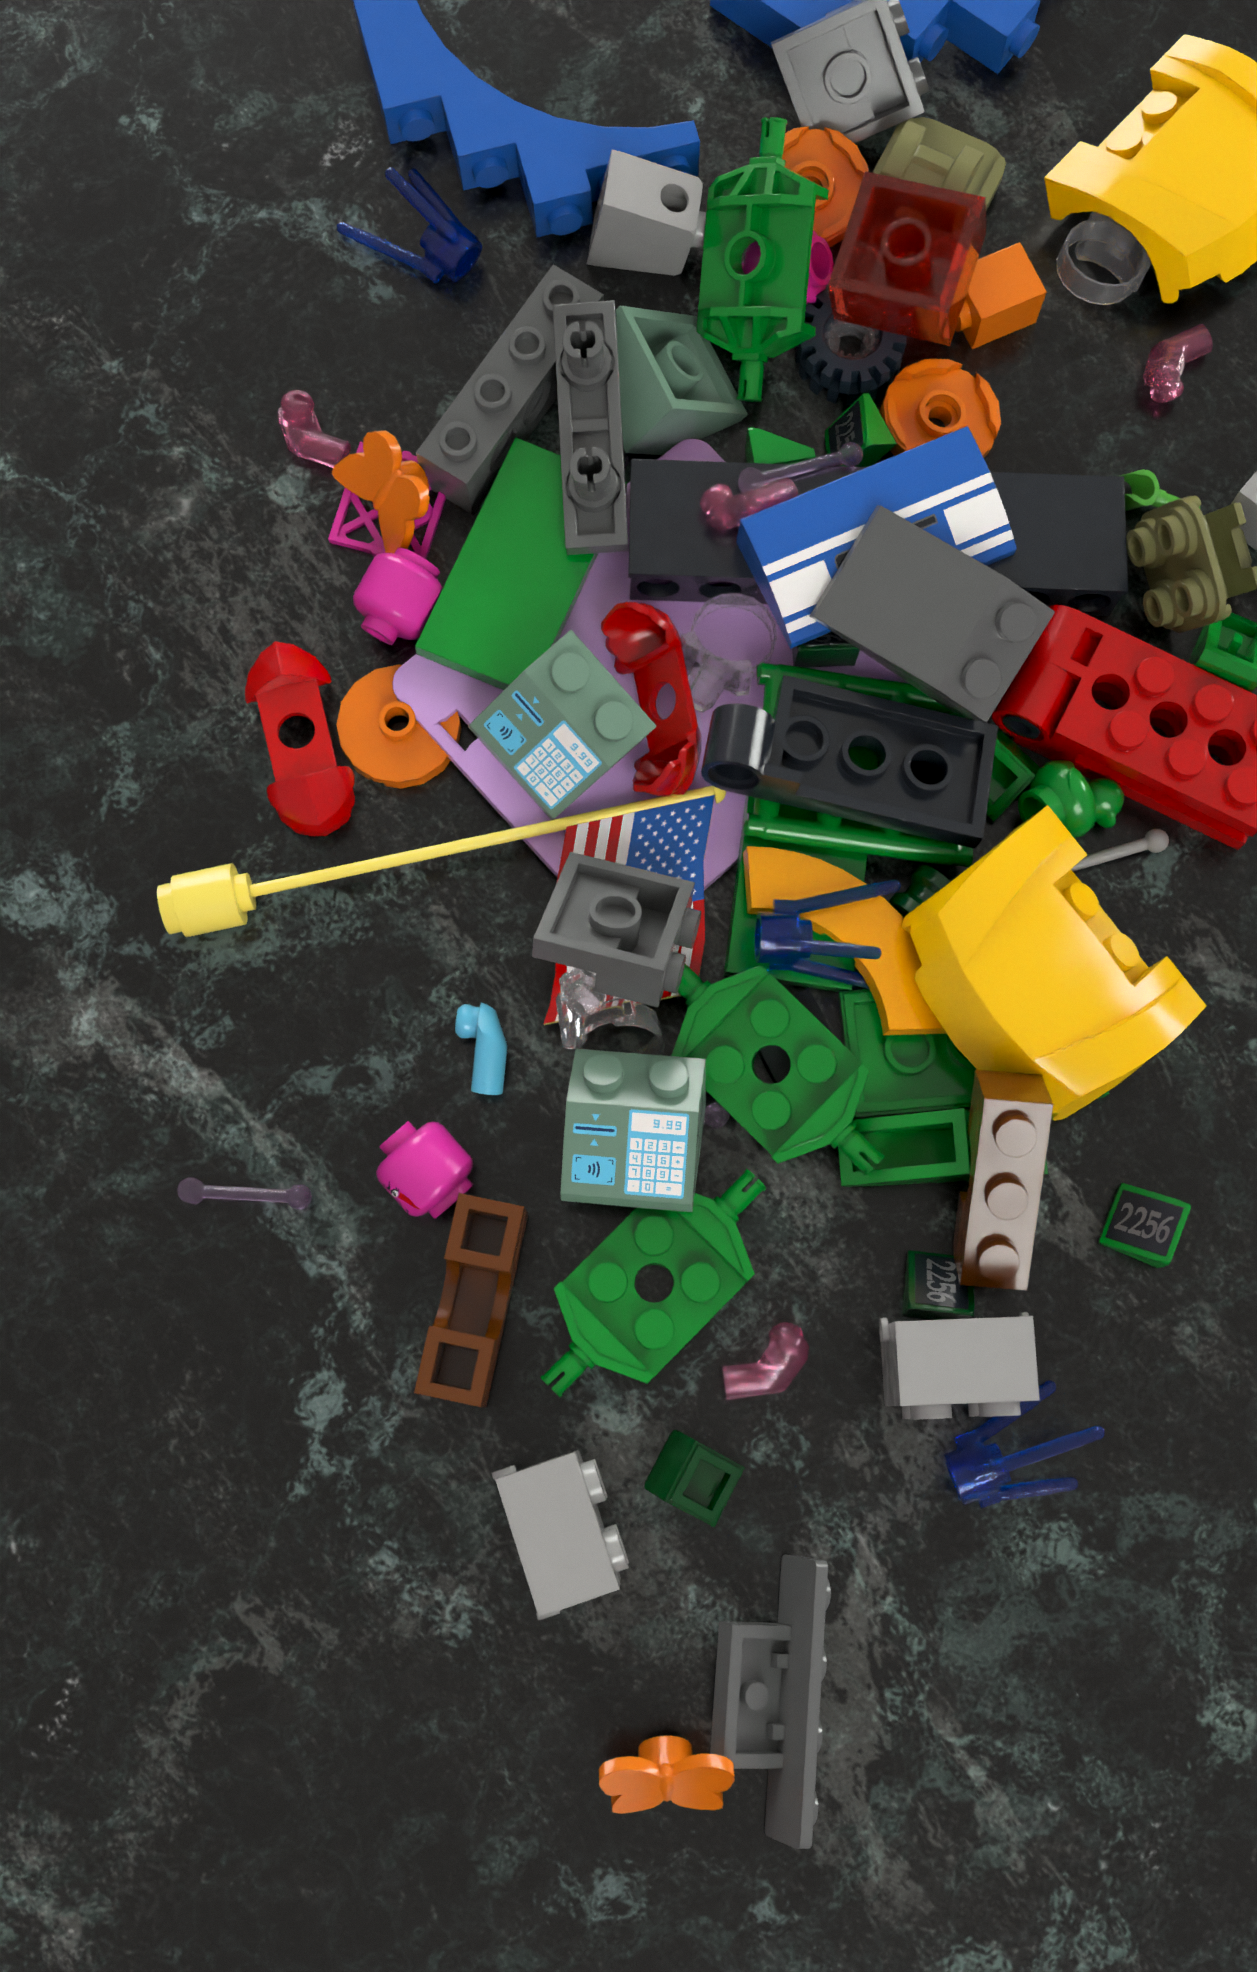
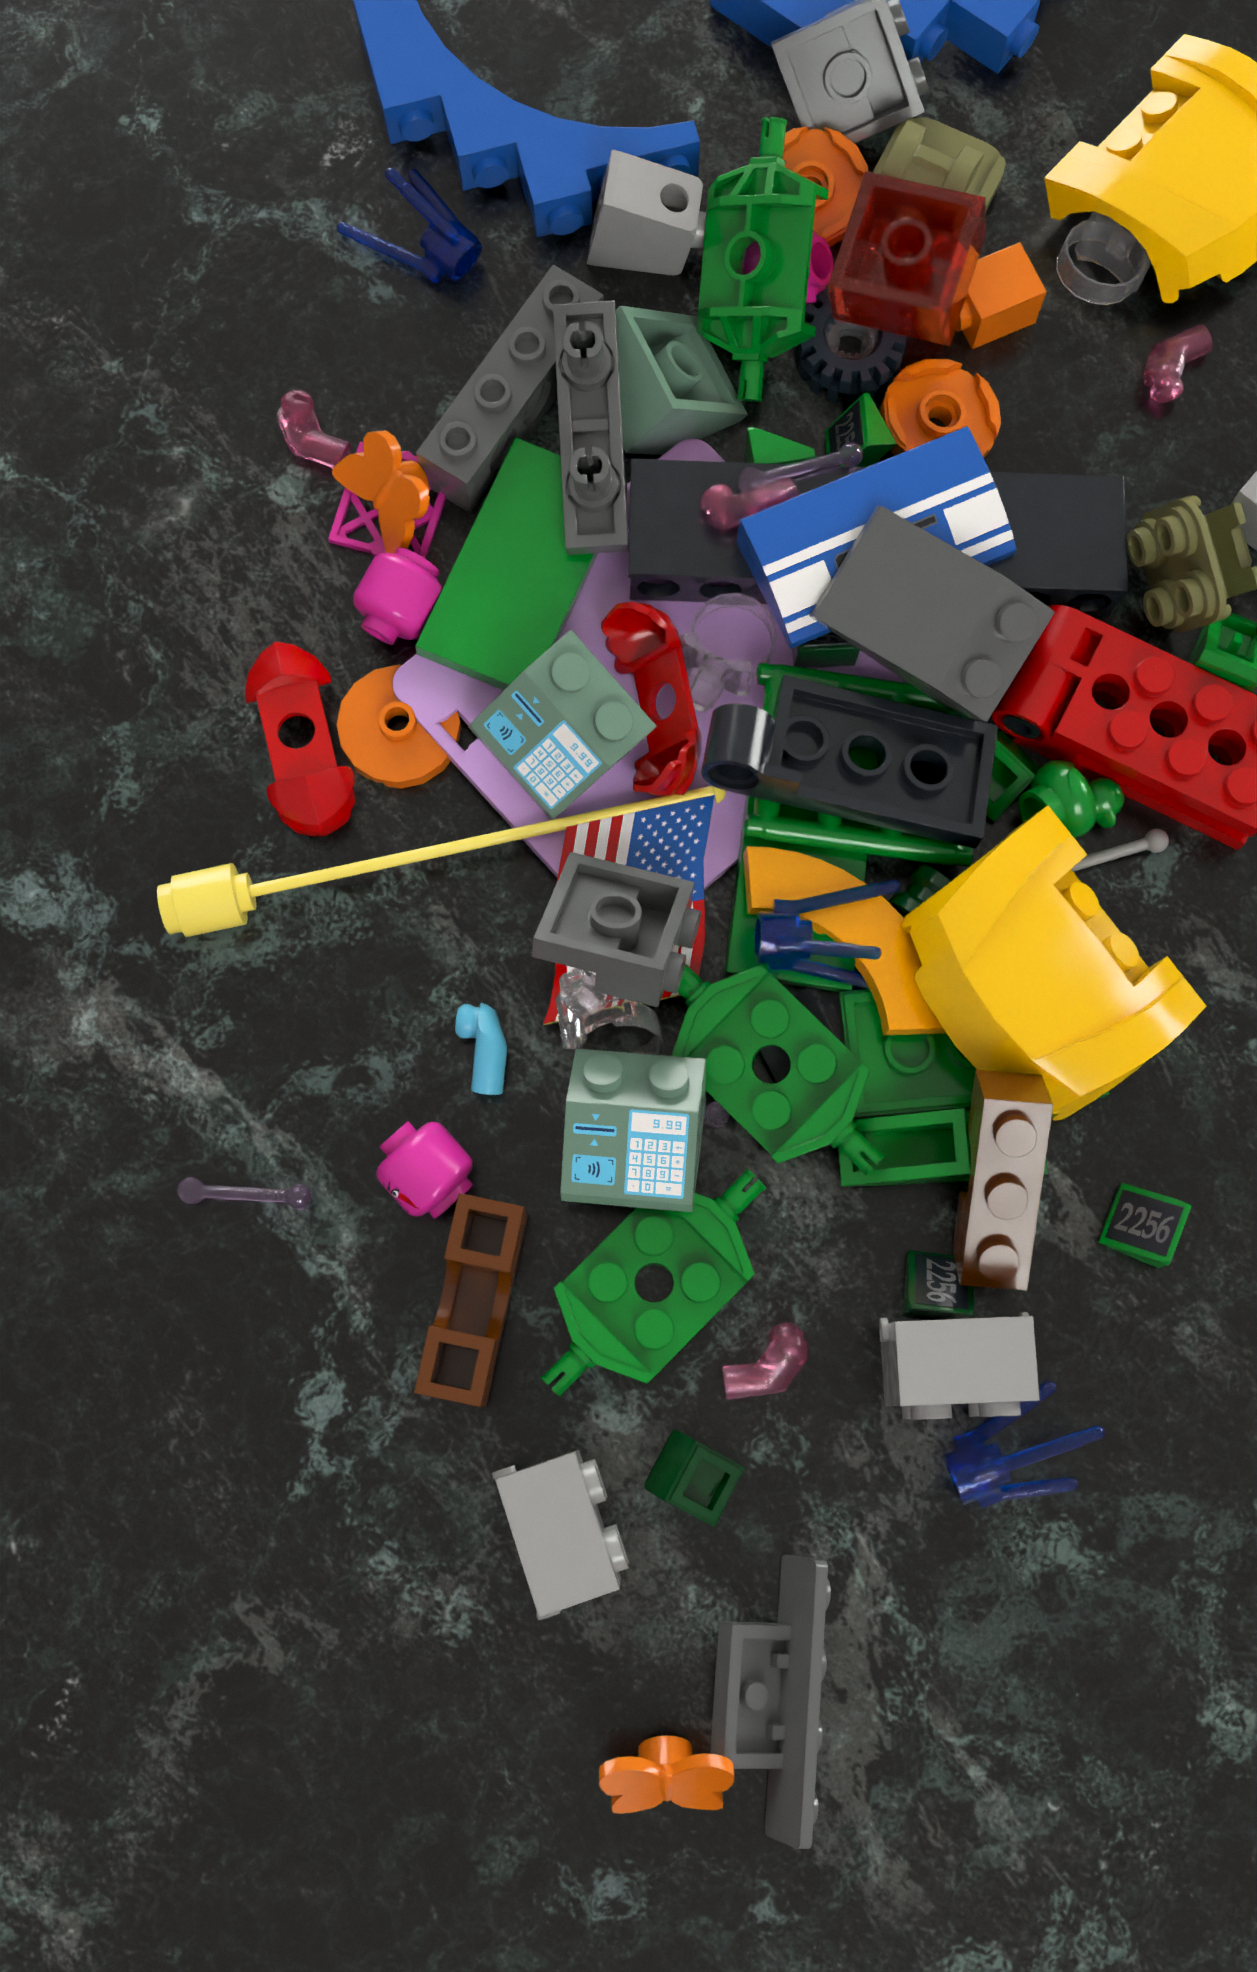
bright green hand [1120,469,1200,511] -> none

